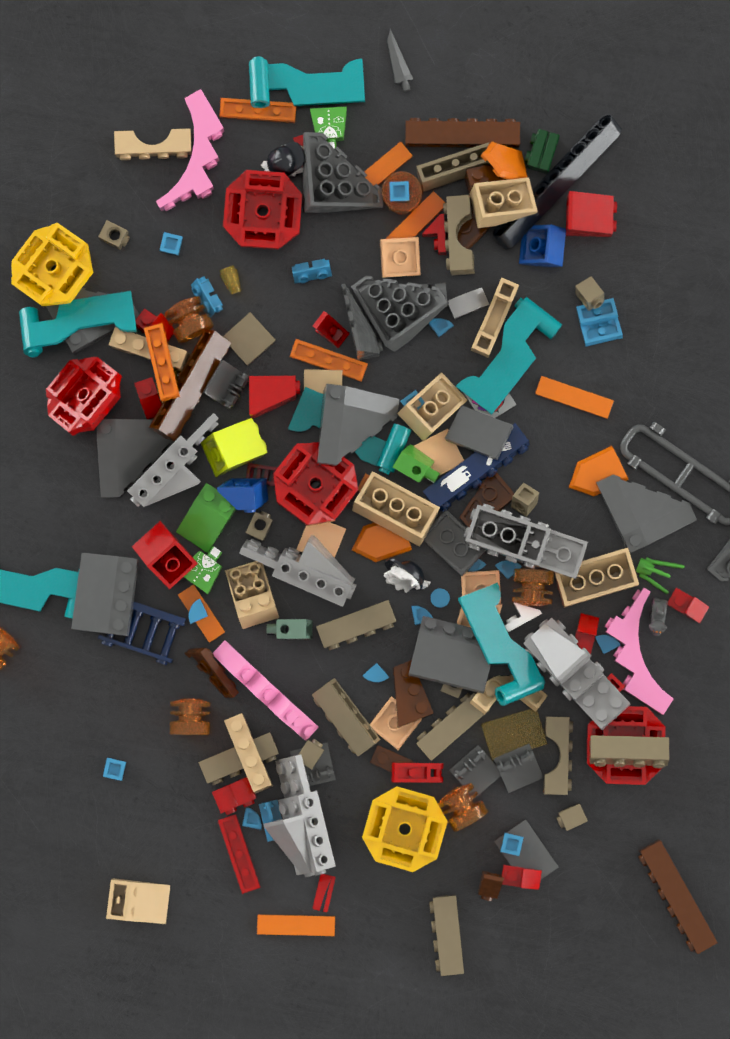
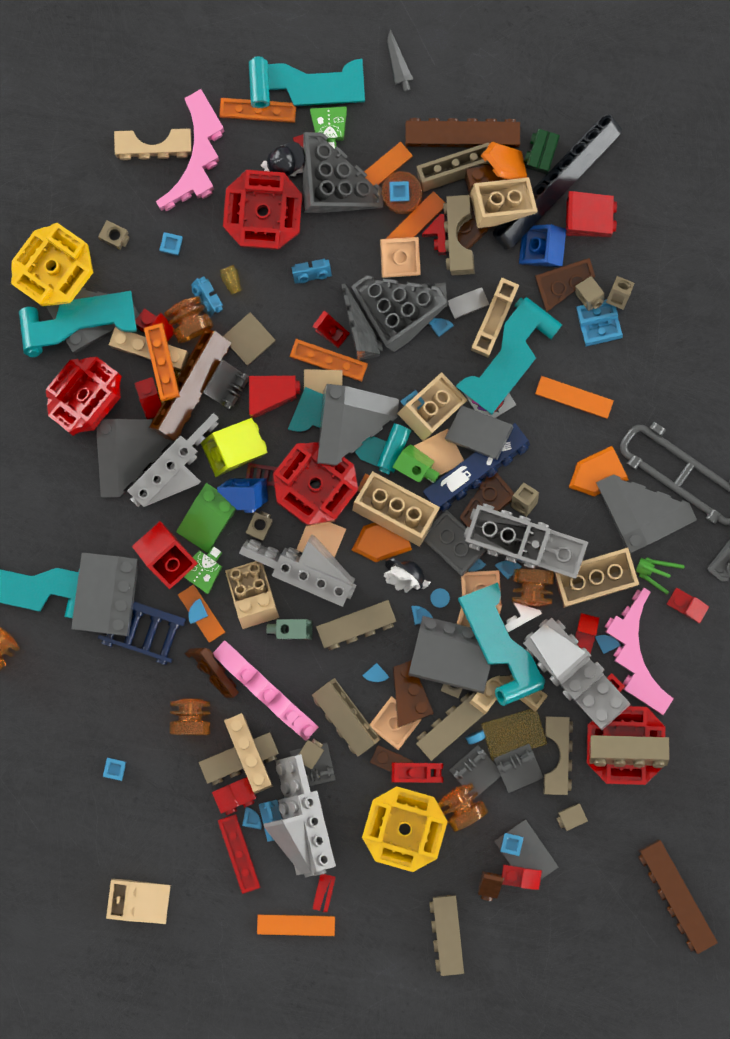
dark grey animal [649,597,668,636] -> none
none -> dark azure tile [465,730,486,744]
none -> reddish brown wing [535,258,595,312]
none -> dark tan brick [606,276,635,310]

